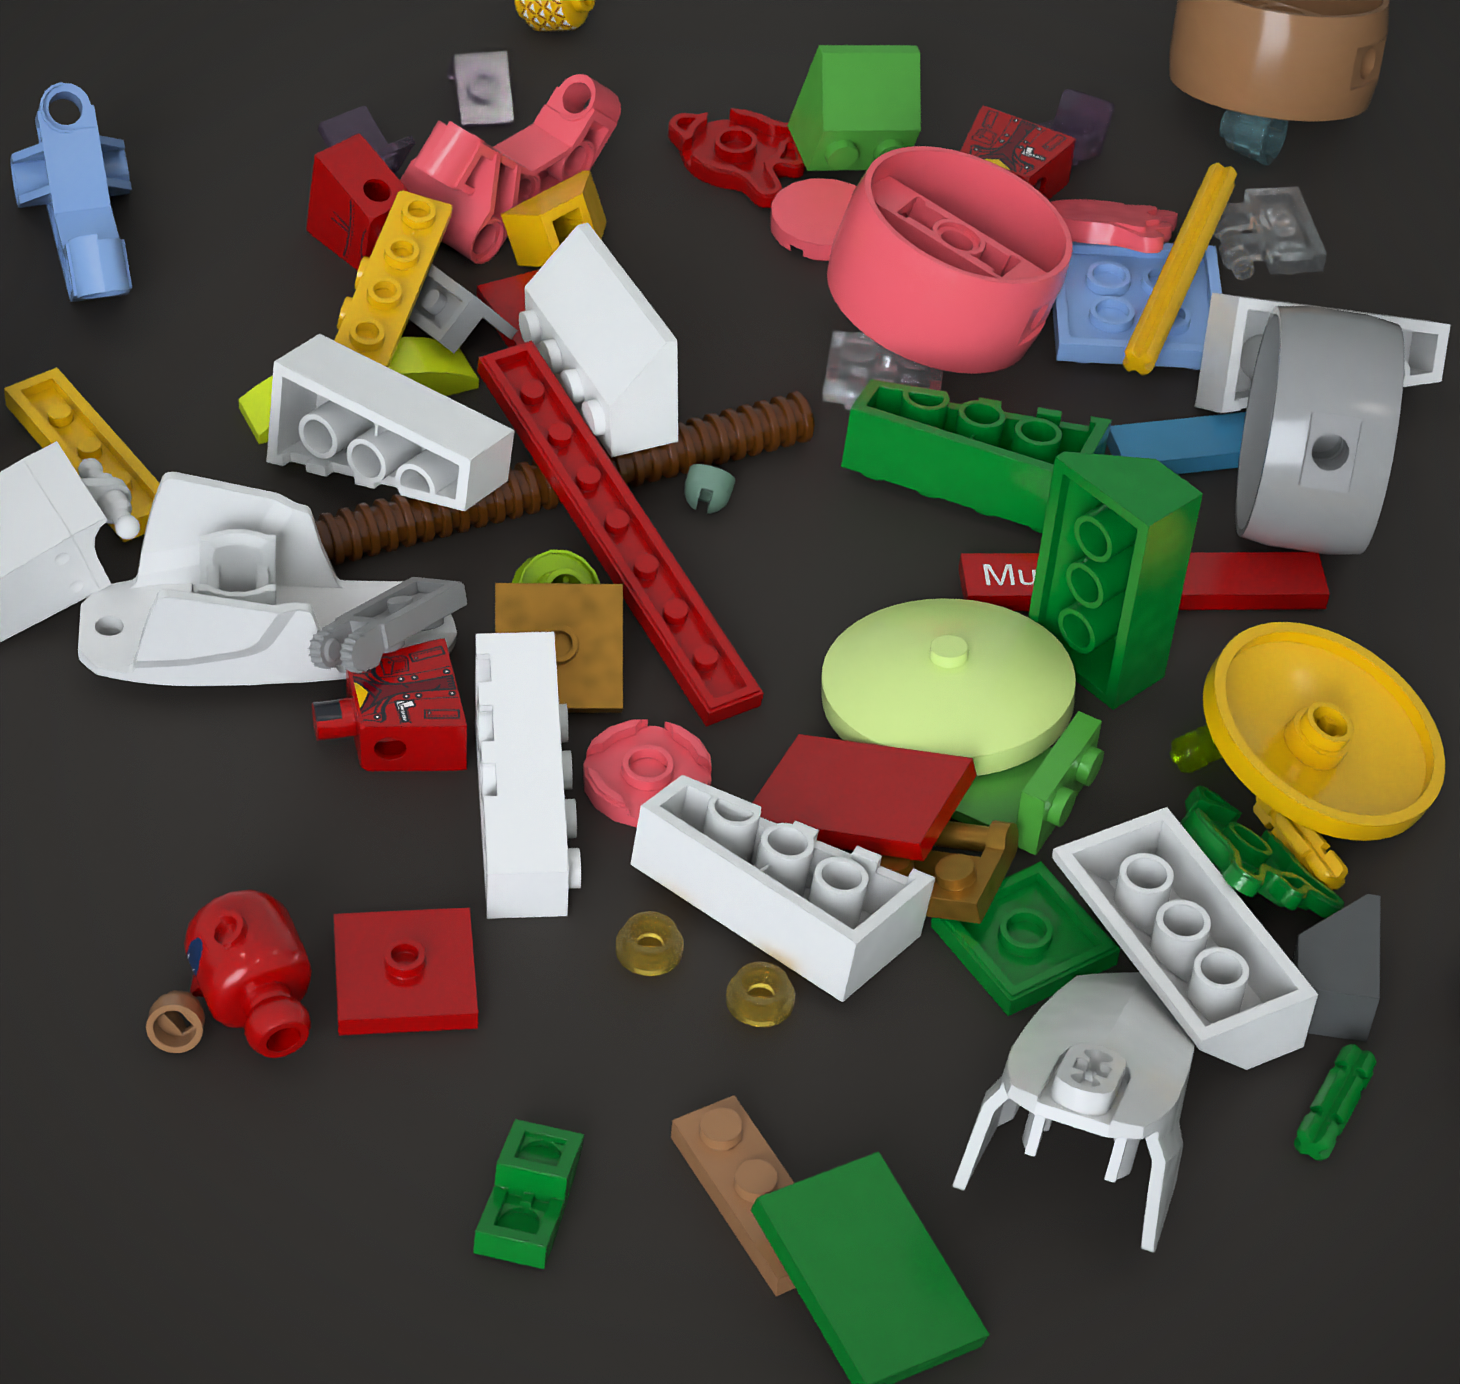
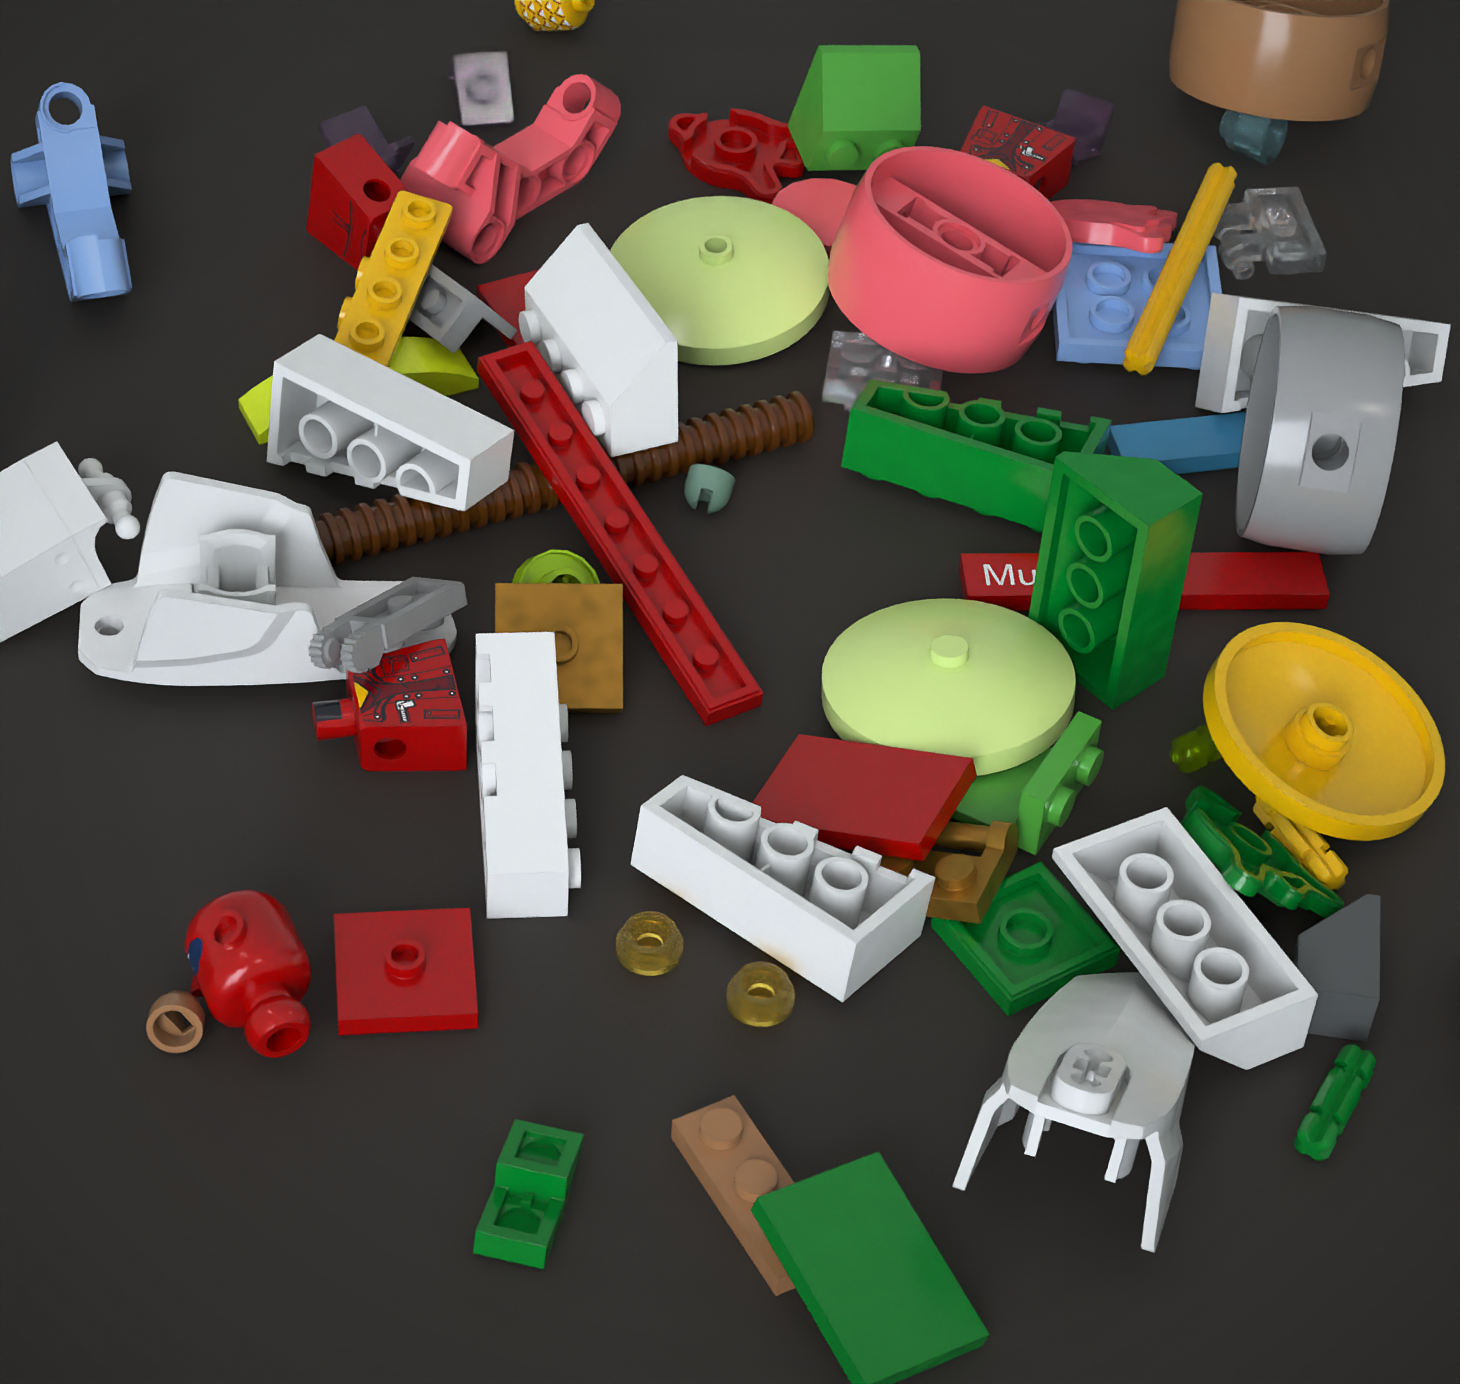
yellow plate [4,367,160,543] -> none
yellow slope [501,170,607,267] -> none
coral tile [583,719,712,828] -> none
none -> yellowish green dish [610,196,830,366]

